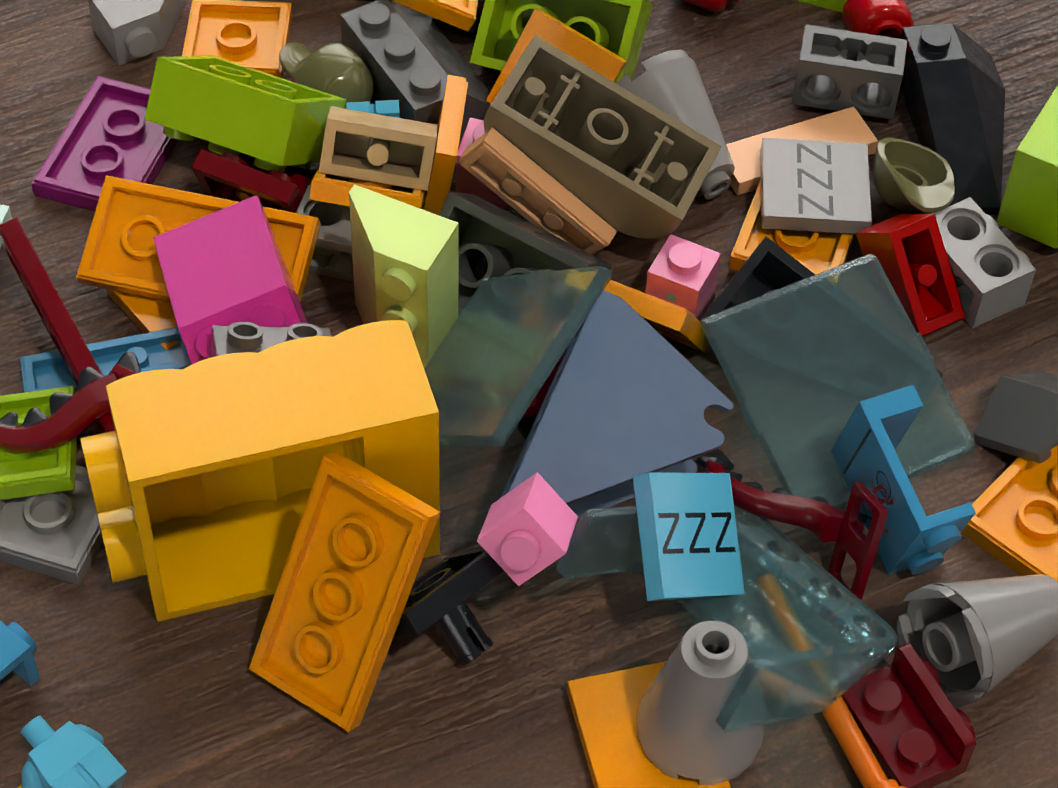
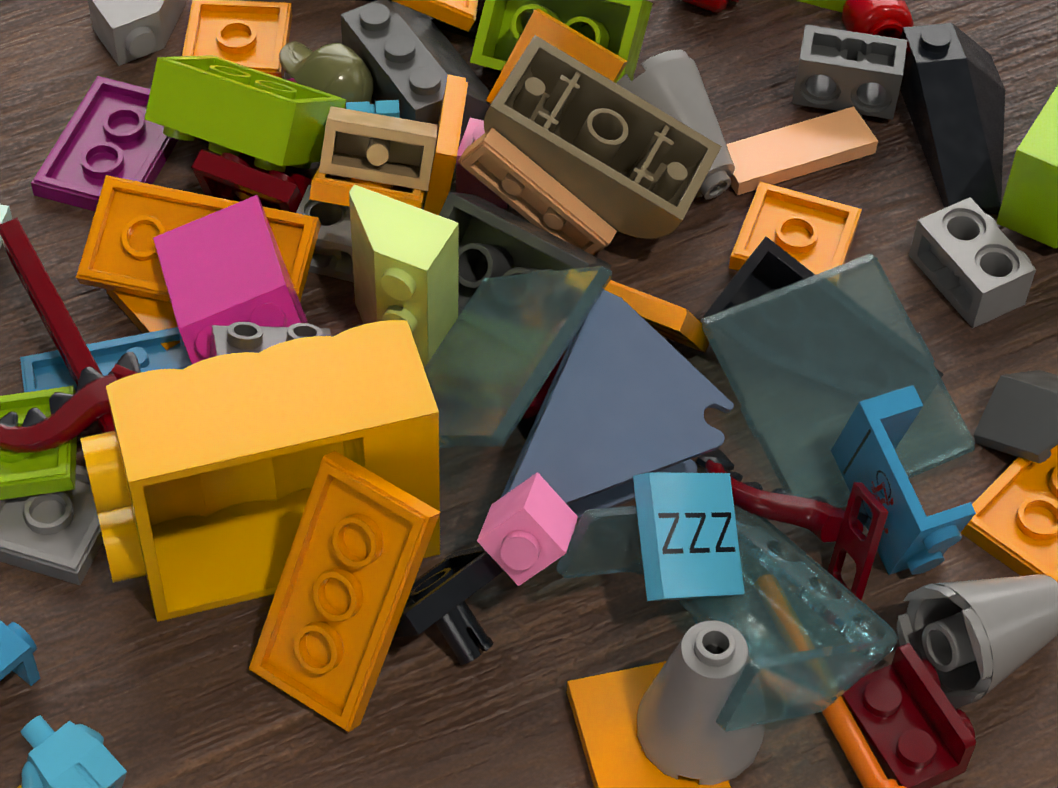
bright pink brick [645,234,721,321] -> none
light grey tile [760,138,872,234] -> none
red slope [856,214,965,337] -> none
olive piece [873,137,955,213] -> none

